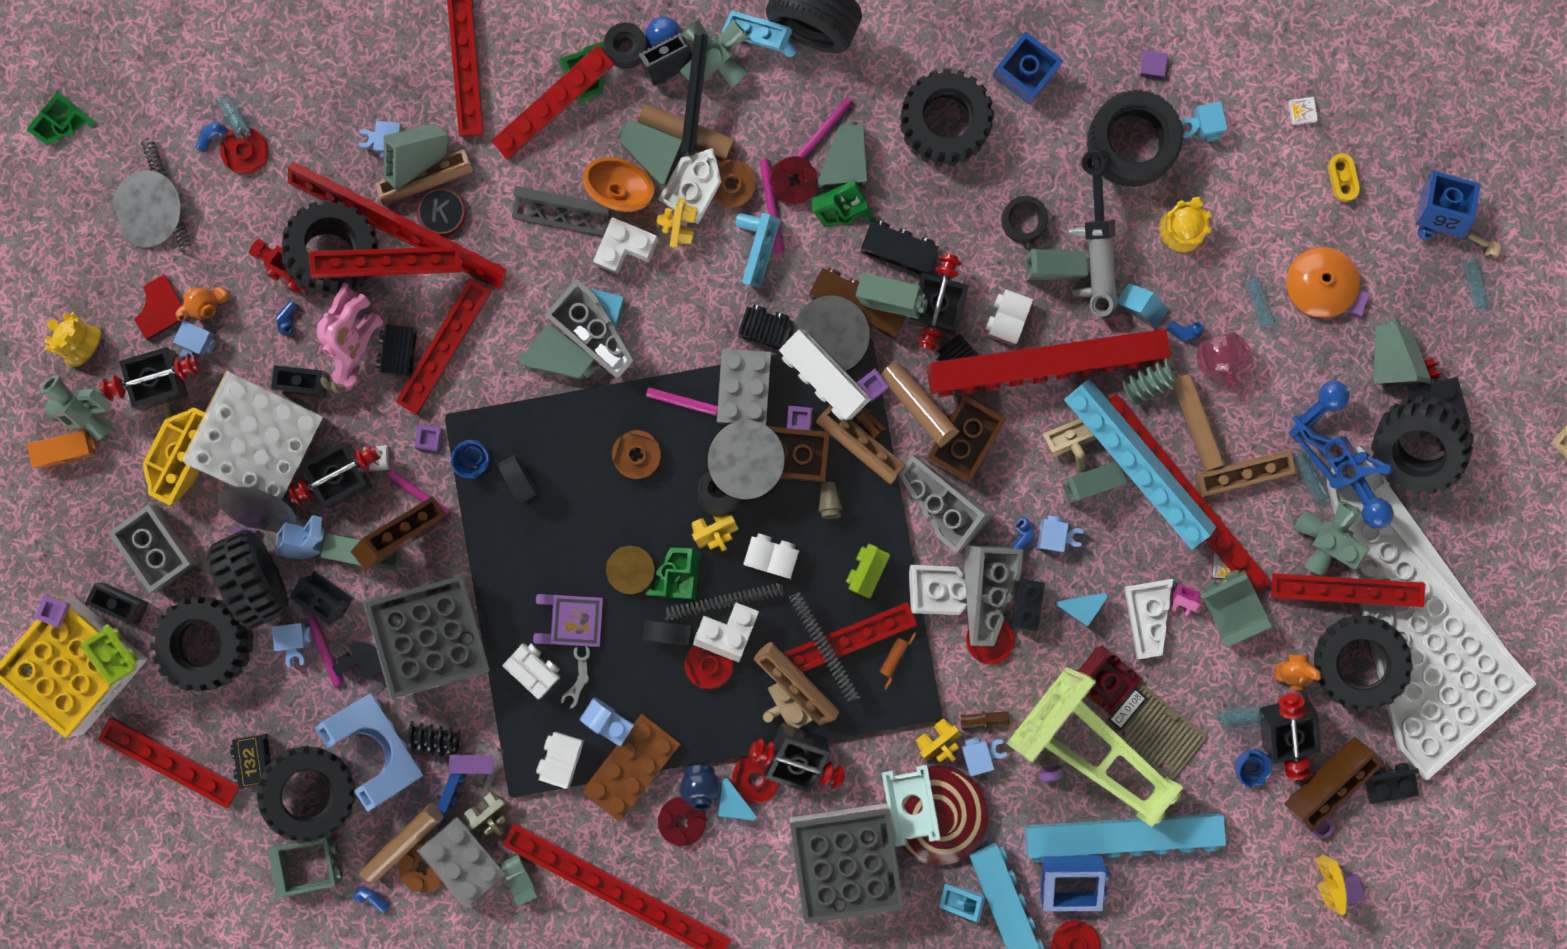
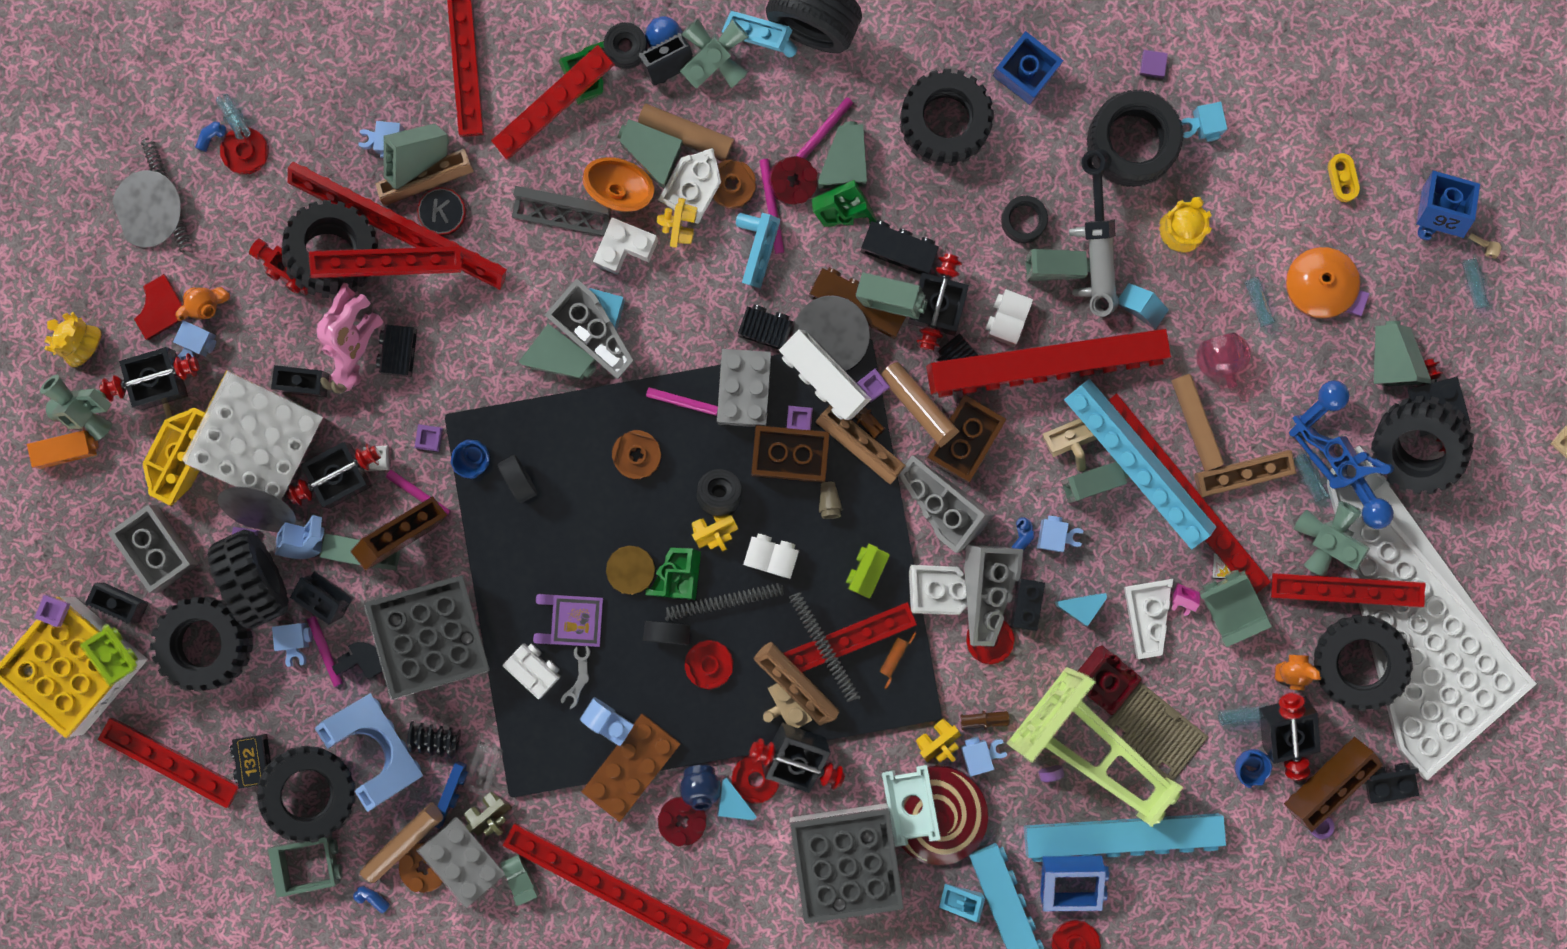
green slope [26,91,95,145] -> none
blue arm [276,300,300,336] -> none
red plate [396,278,492,415] -> none
medium lavender sticker [449,755,493,774] -> none
white brick [537,732,584,789] -> none
black axle [681,33,709,155] -> none
white brick [693,603,759,662] -> none
flat silver sticker [708,420,784,499] -> none
sticker [1108,687,1148,731] -> none
sand green piece [1123,358,1178,405] -> none
blue arm [1166,320,1204,342] -> none
tile [1288,97,1318,125] -> none
yellow slope [1315,855,1347,916] -> none
medium lavender tile [1344,874,1366,905] -> none

